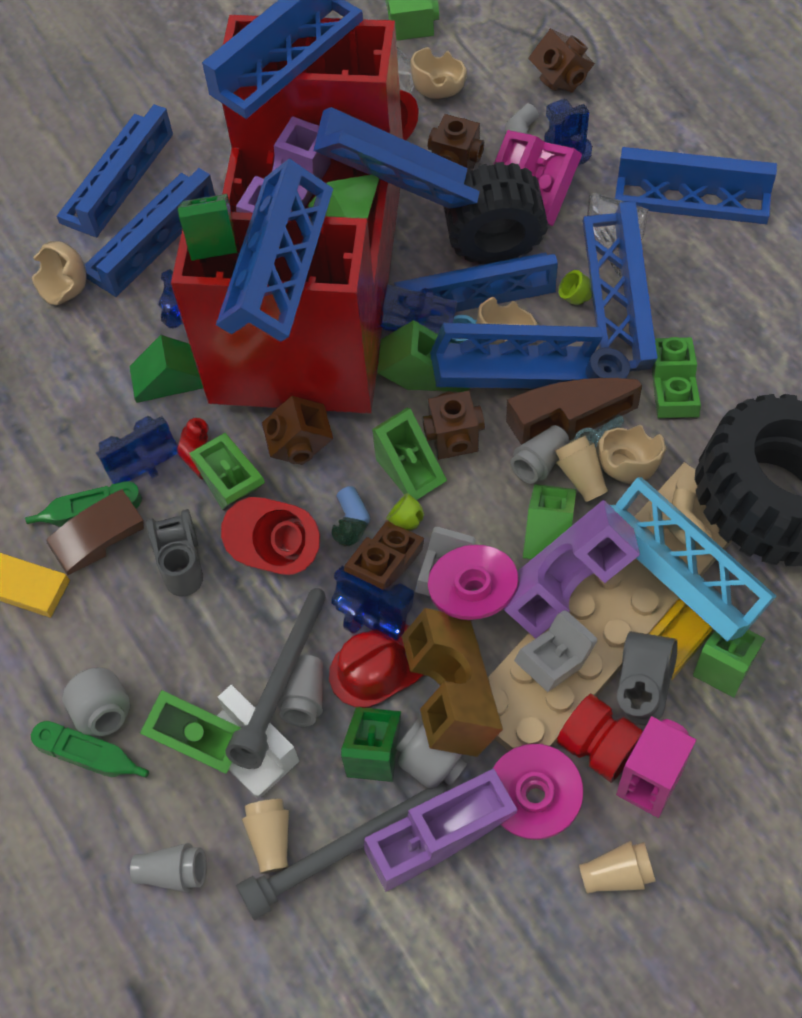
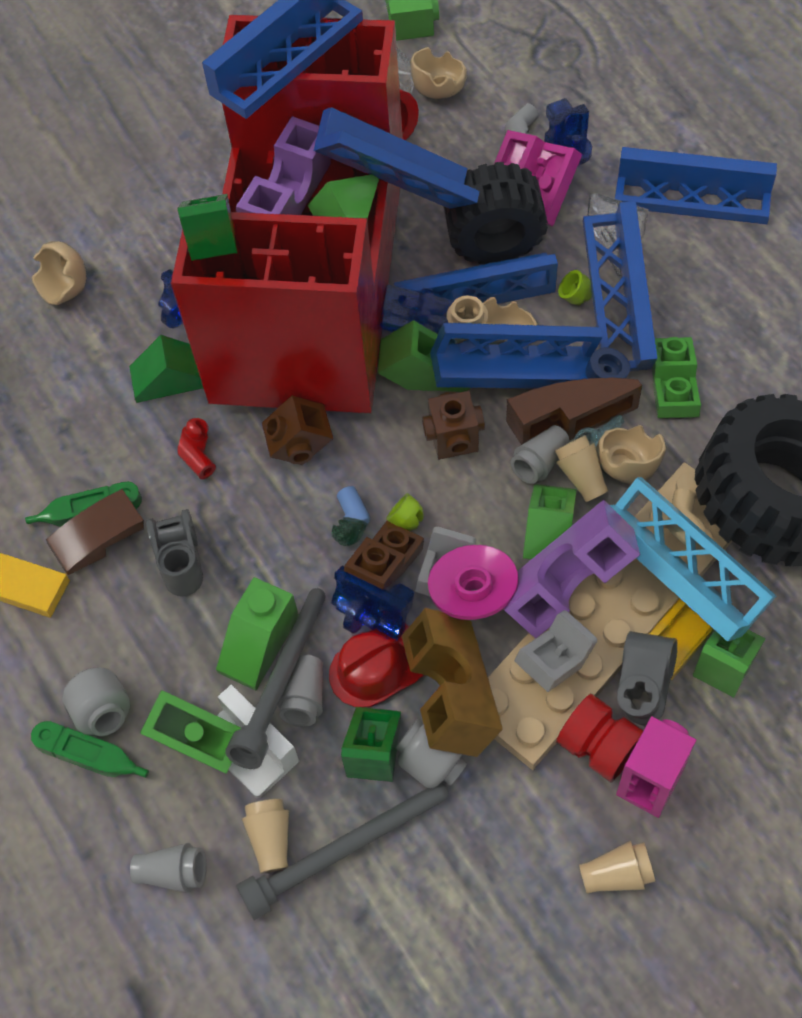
blue fence [56,104,173,238] -> none
blue fence [85,168,215,297] -> none
clear blue hips [96,416,178,484] -> none
bright green slope [189,433,265,510] -> none
blue fence [216,158,333,342] -> none
red piece [221,497,320,575] -> none
medium lavender slope [364,768,517,892] -> none
bright green slope [372,407,447,500] -> none
reddish brown brick [427,114,484,170] -> none
dark pink dish [493,744,583,840] -> none
reddish brown brick [528,28,595,93] -> none
none -> bright green slope [216,577,299,691]
none -> tan cone [447,295,488,344]

